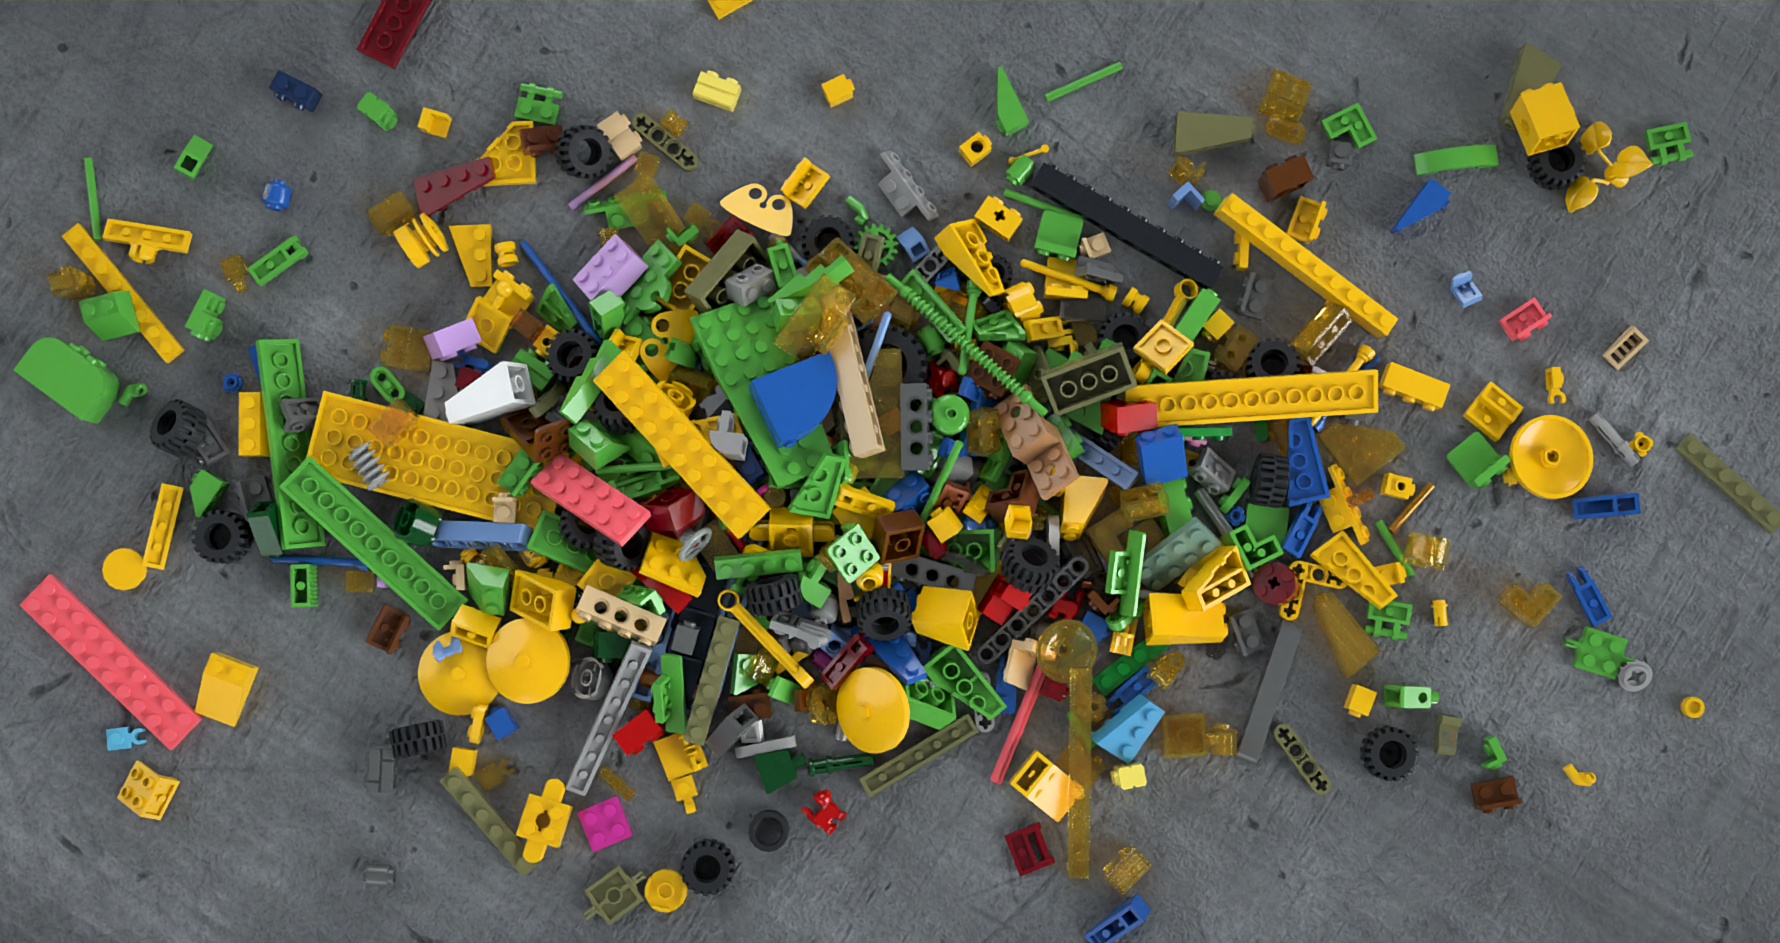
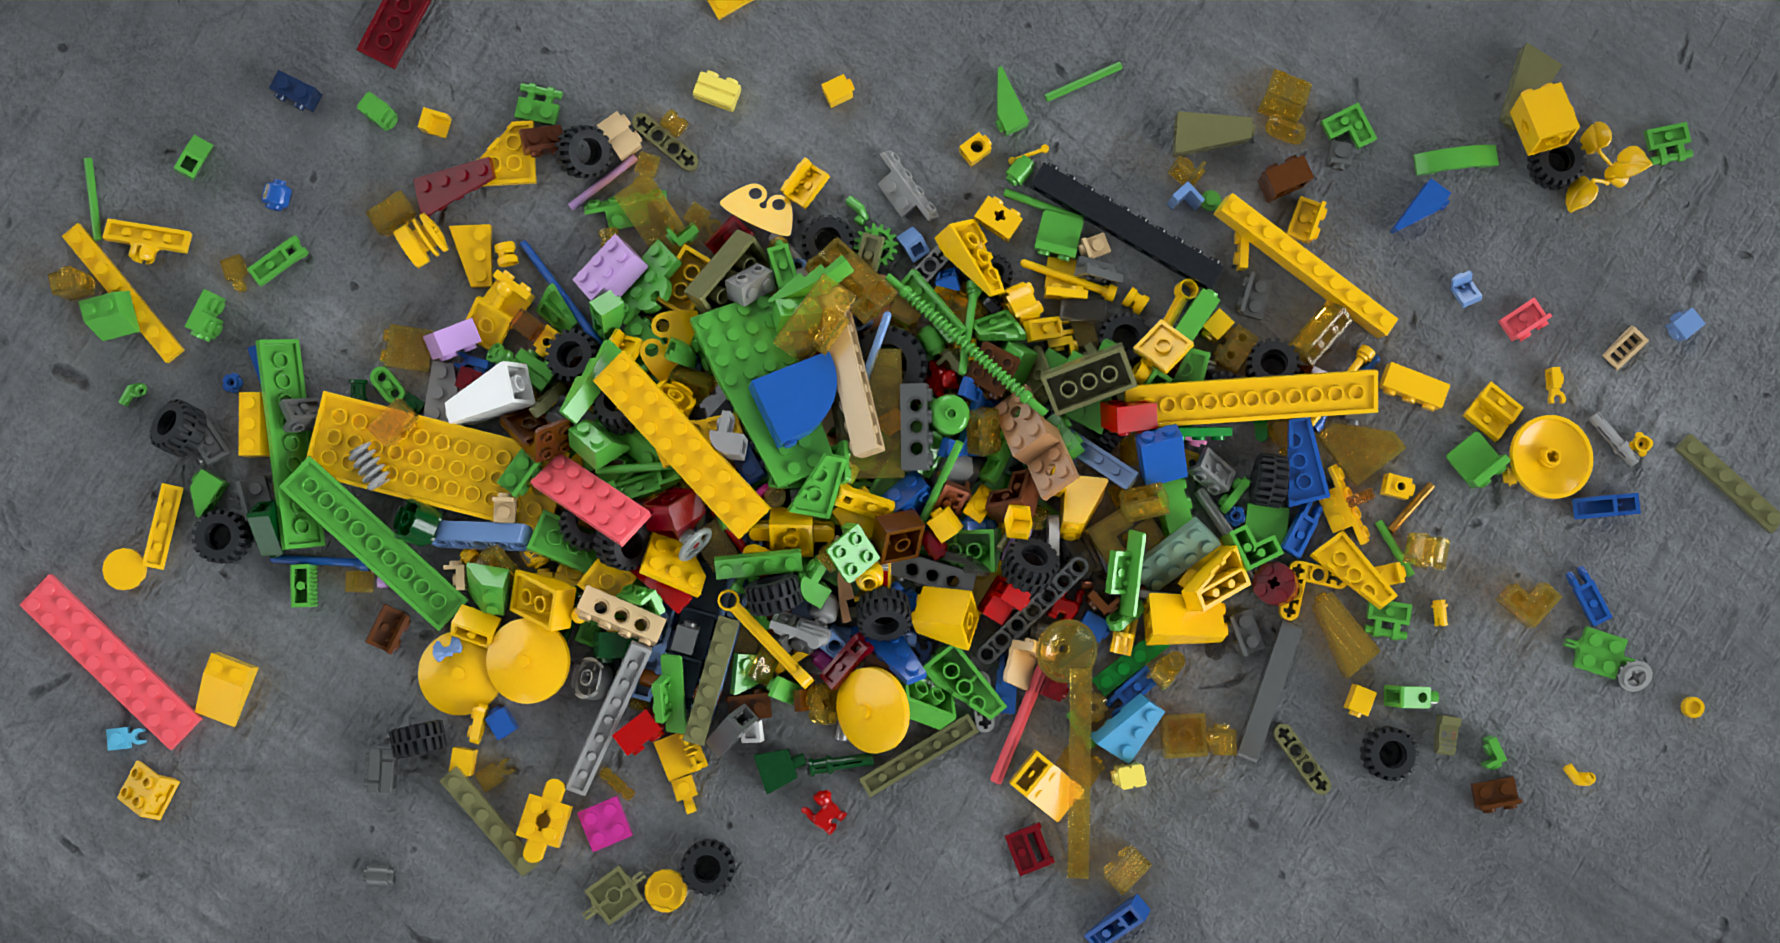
bright green brick [13,337,120,424] -> none
light grey beam [734,735,797,758] -> none
black tyre [748,810,789,852] -> none
none -> bright green wheel [486,343,513,365]
none -> medium blue brick [1665,307,1706,342]

